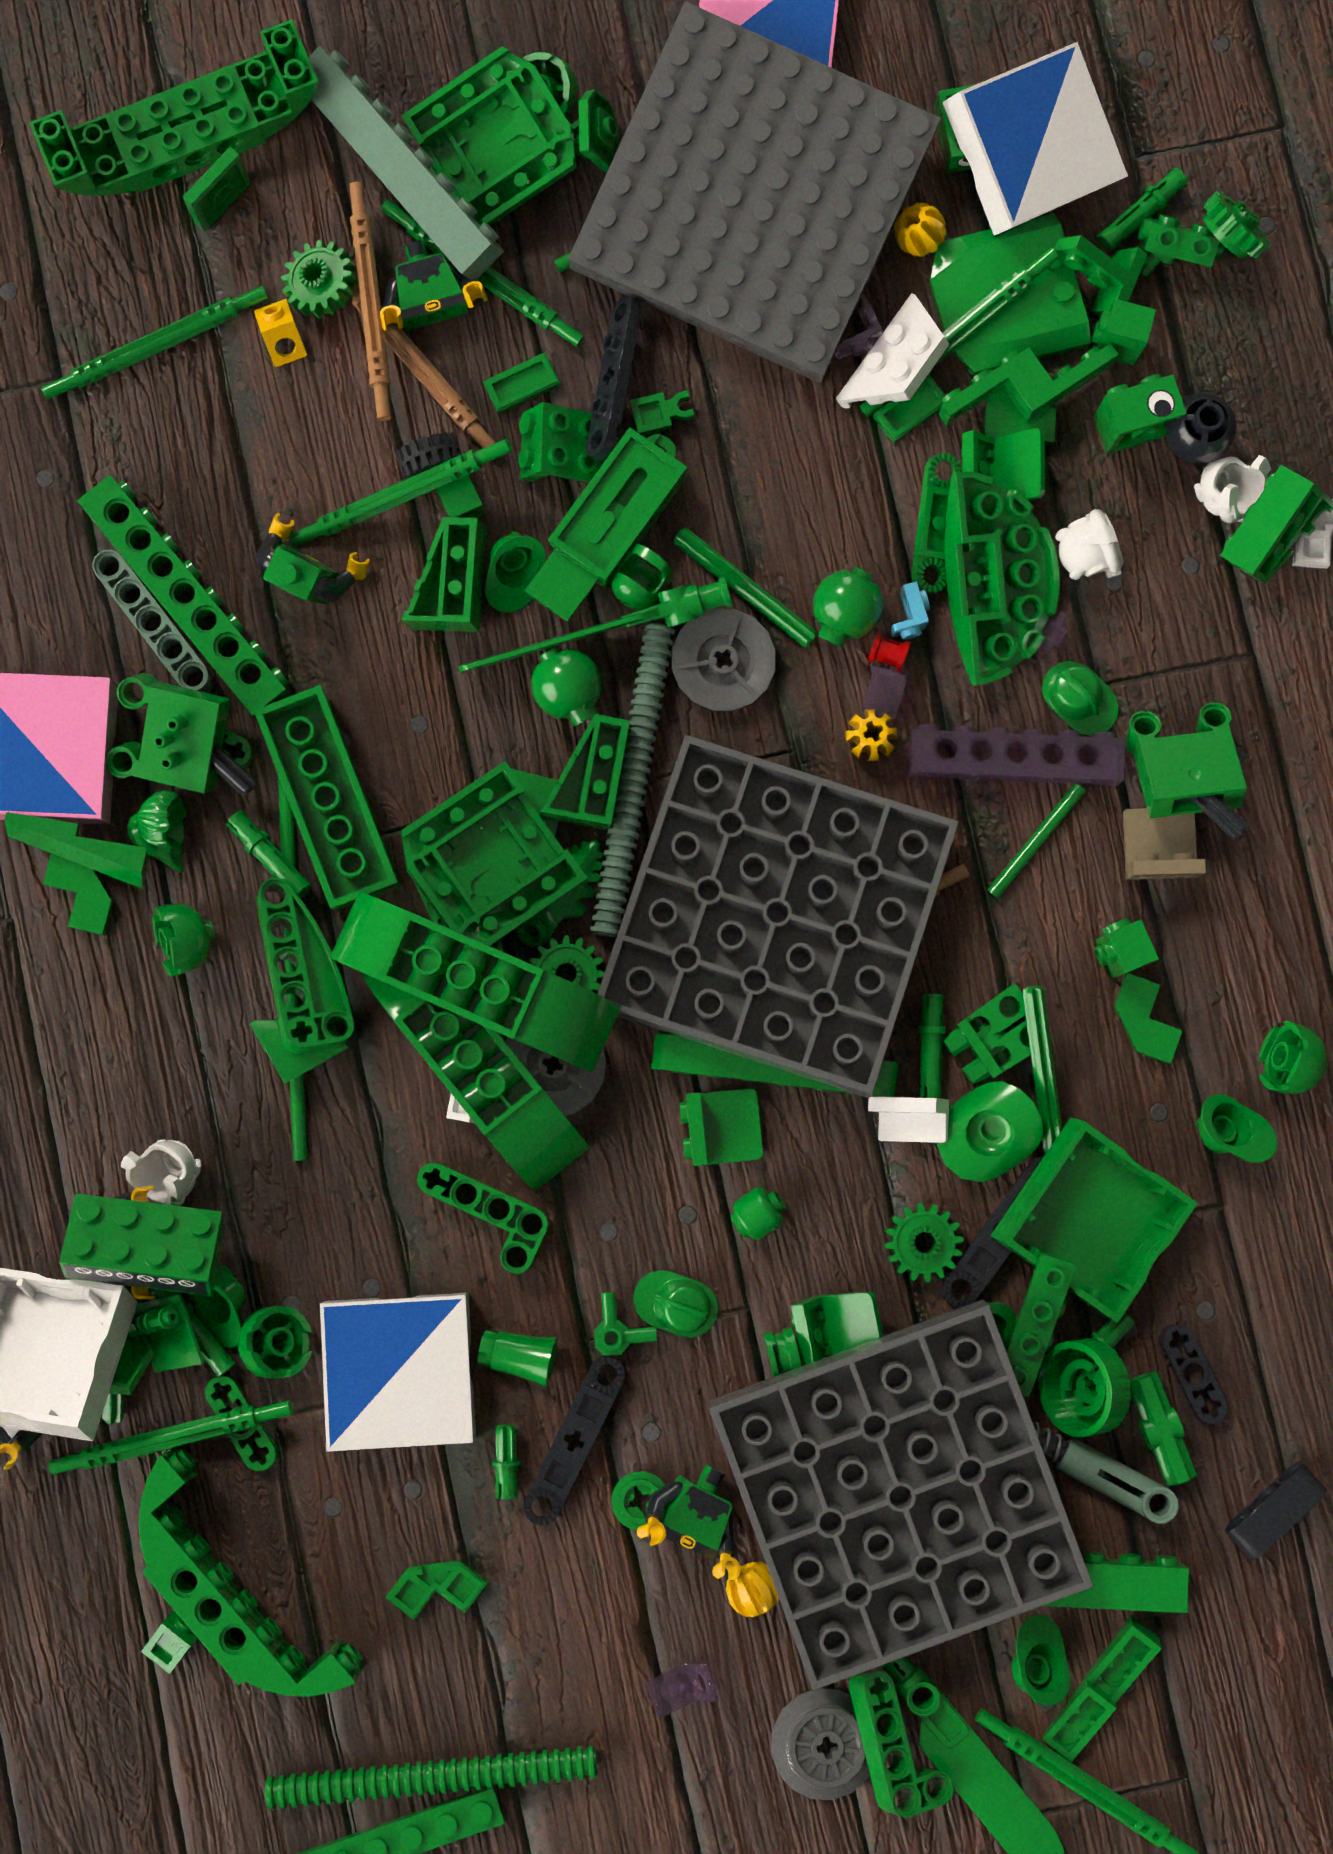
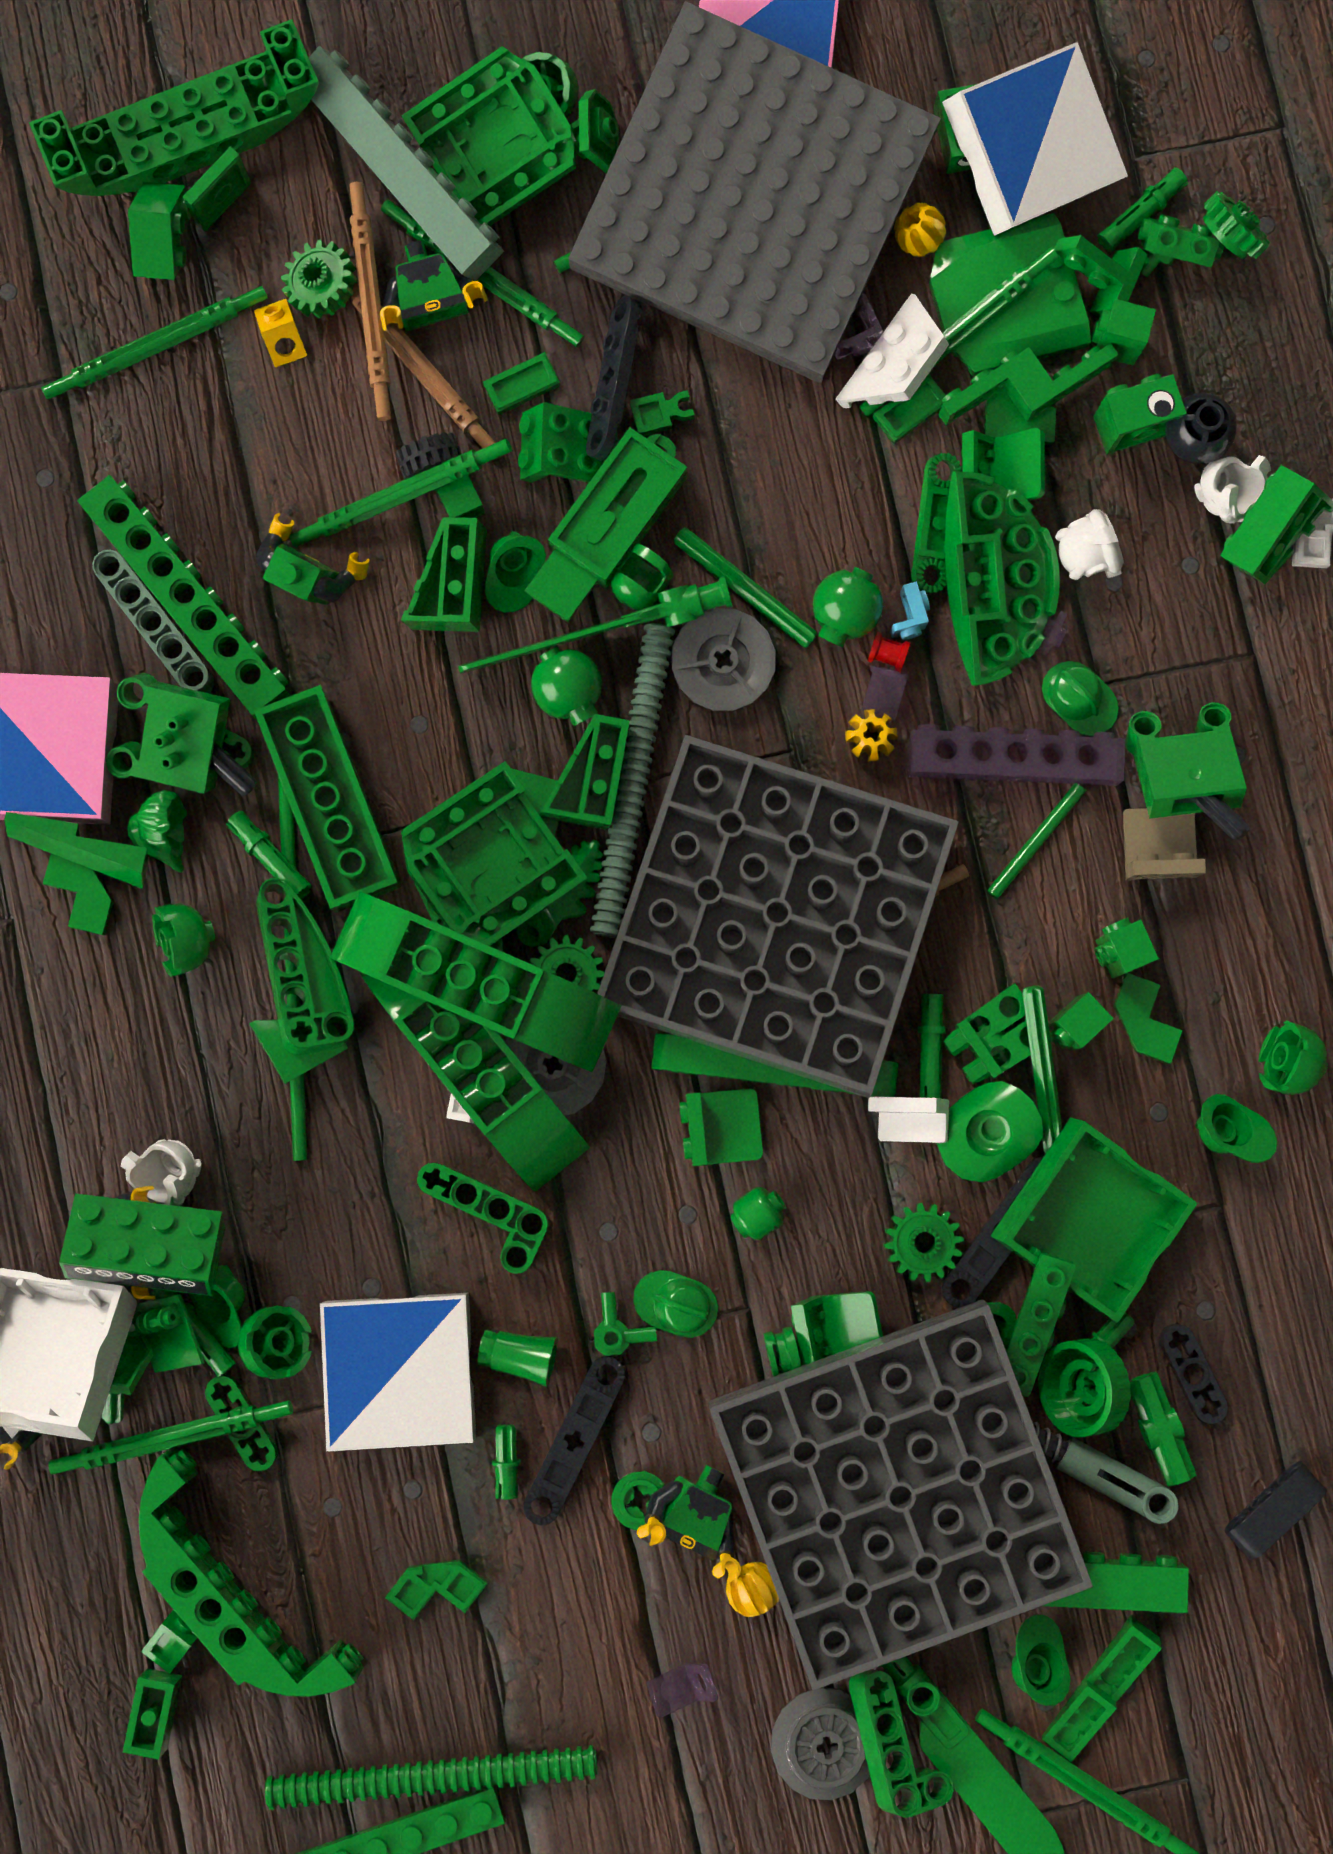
none -> green brick [122,1668,183,1760]
none -> green brick [128,182,191,280]
none -> green brick [1048,992,1114,1051]

